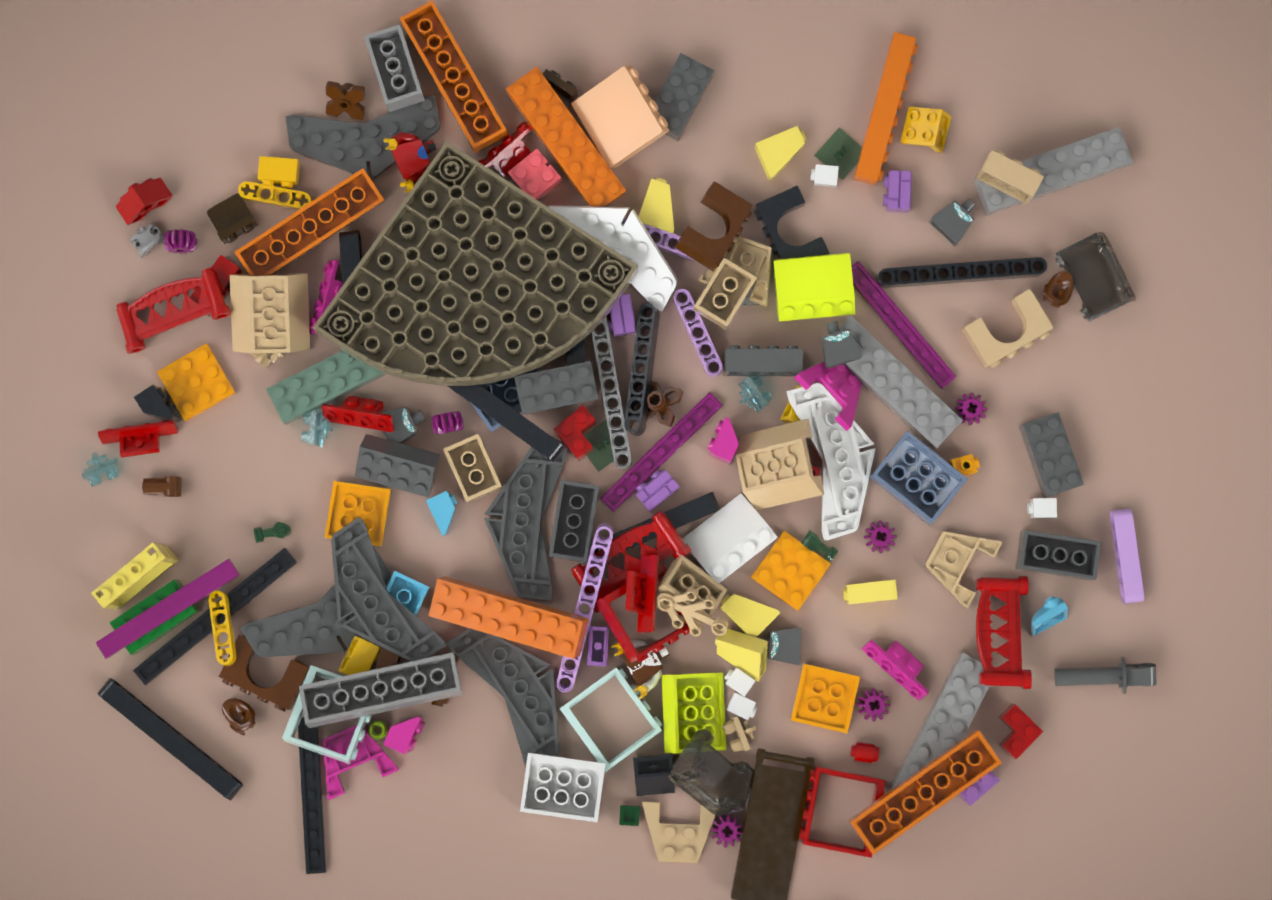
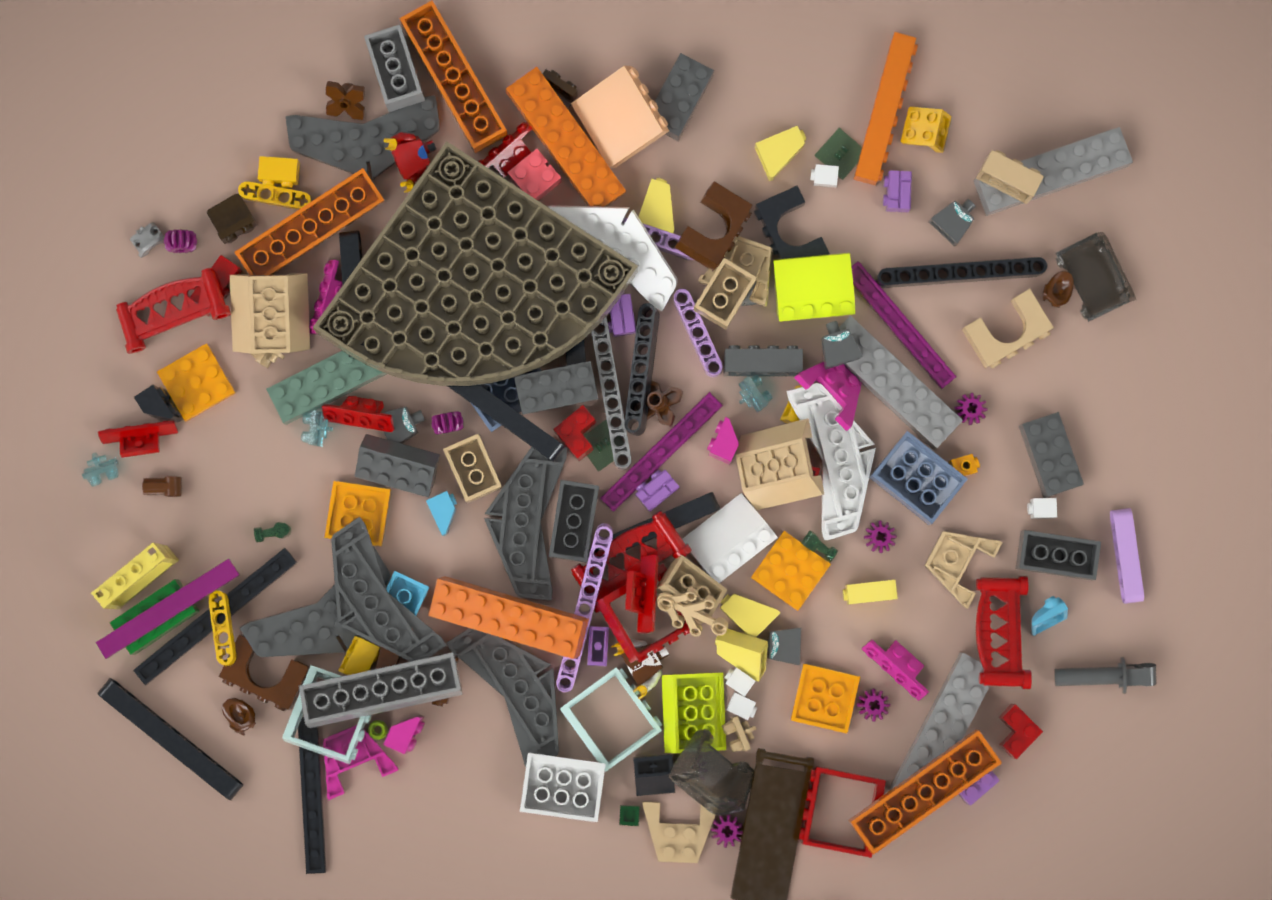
red brick [115,177,173,225] -> none
red brick [850,741,879,764] -> none

